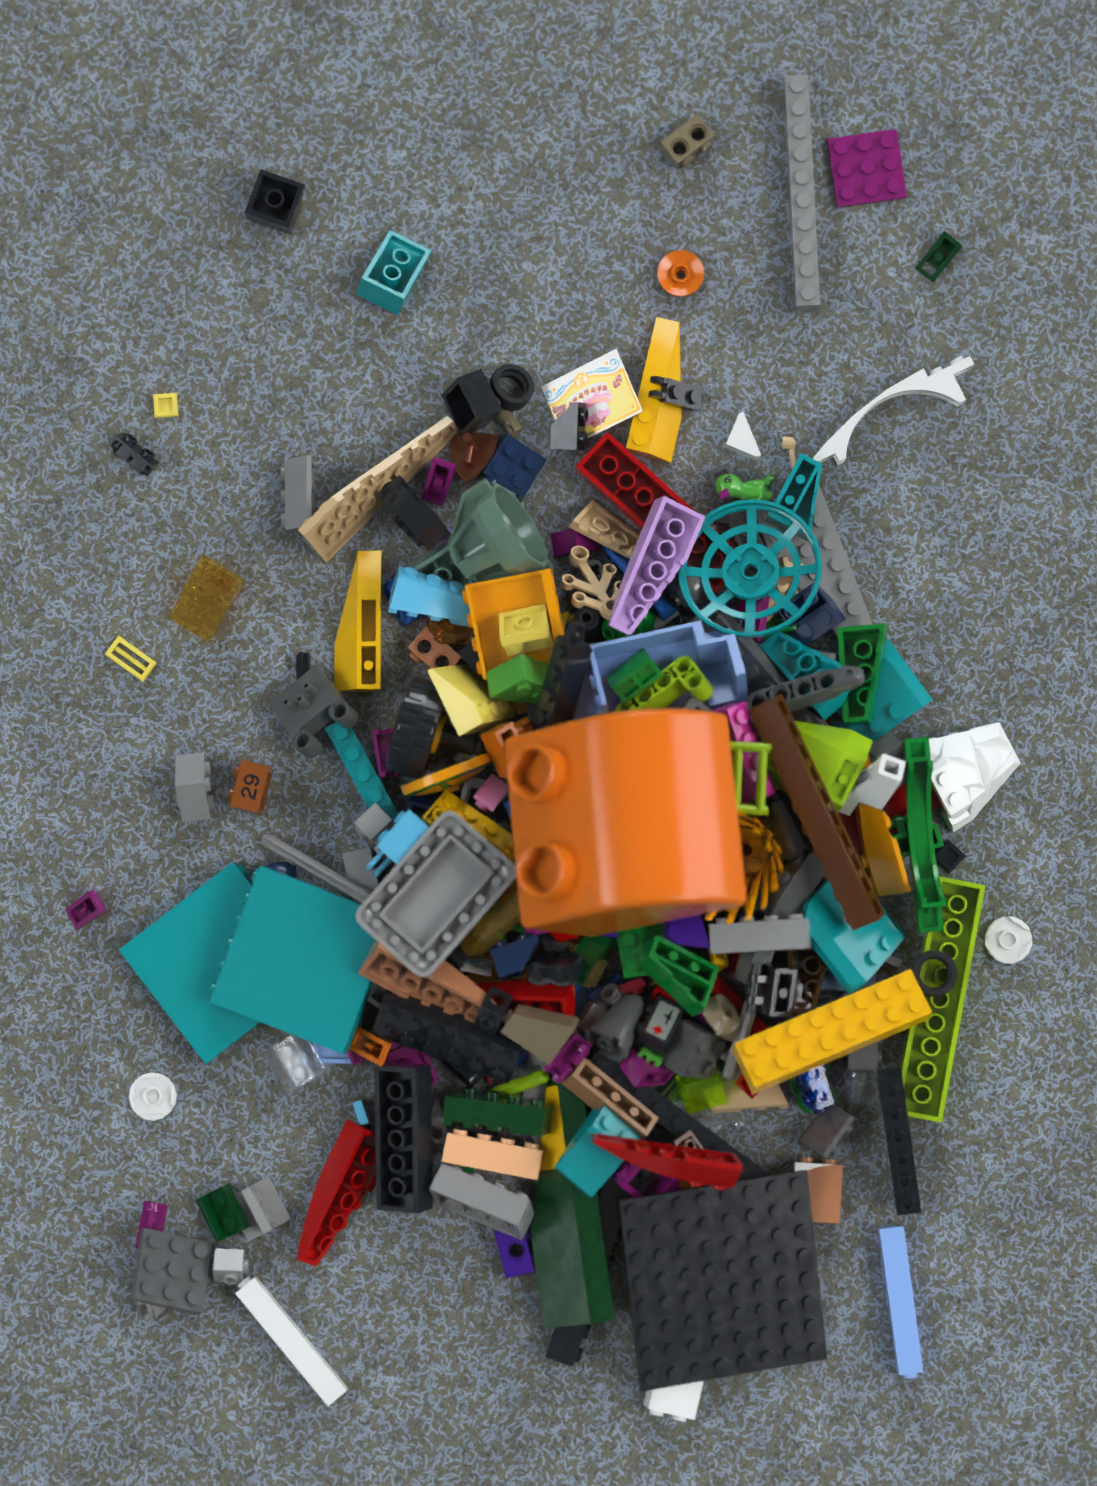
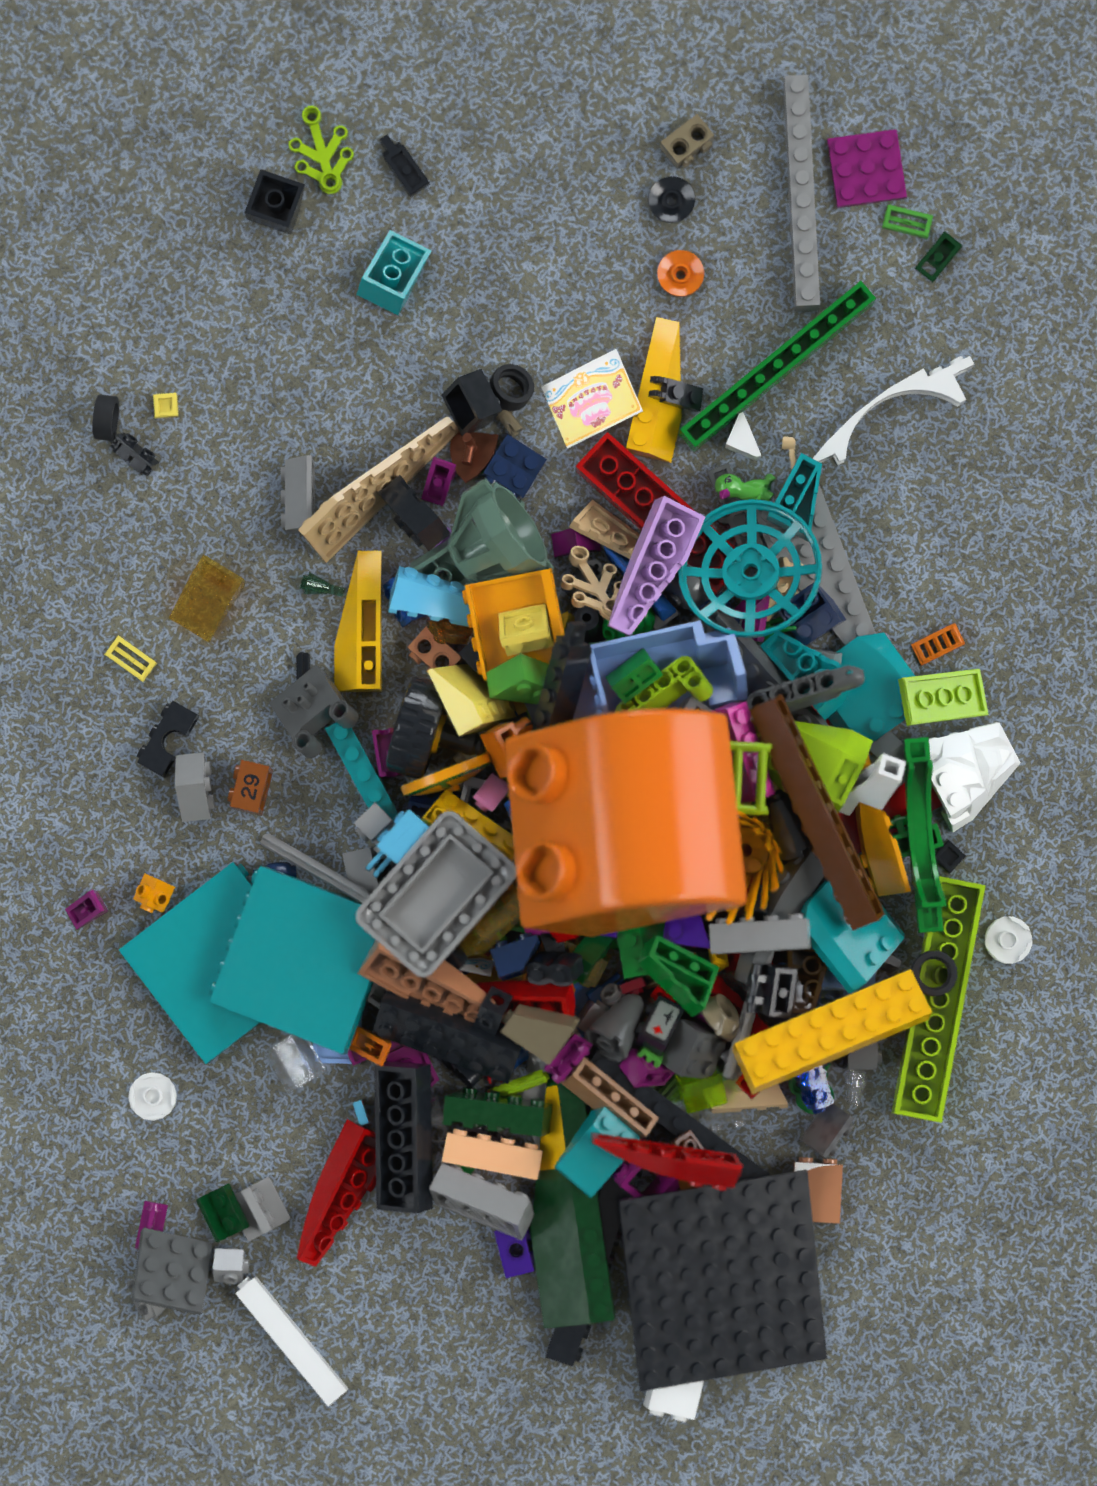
slope [550,402,589,451] -> none
green wedge [837,623,889,726] -> none
black brick [877,1067,921,1216] -> none
light blue brick [877,1225,923,1379] -> none
none -> black tyre [92,394,119,441]
none -> light orange brick [133,873,175,913]
none -> black arch [137,701,200,778]
none -> lime plant [289,106,354,195]
none -> clear green cone [300,572,345,597]
none -> black hinge [380,134,430,197]
none -> black dish [648,176,695,223]
none -> green brick [679,281,876,452]
none -> bright green tile [882,204,933,239]
none -> lime tile [898,669,989,726]
none -> orange slope [911,623,965,666]

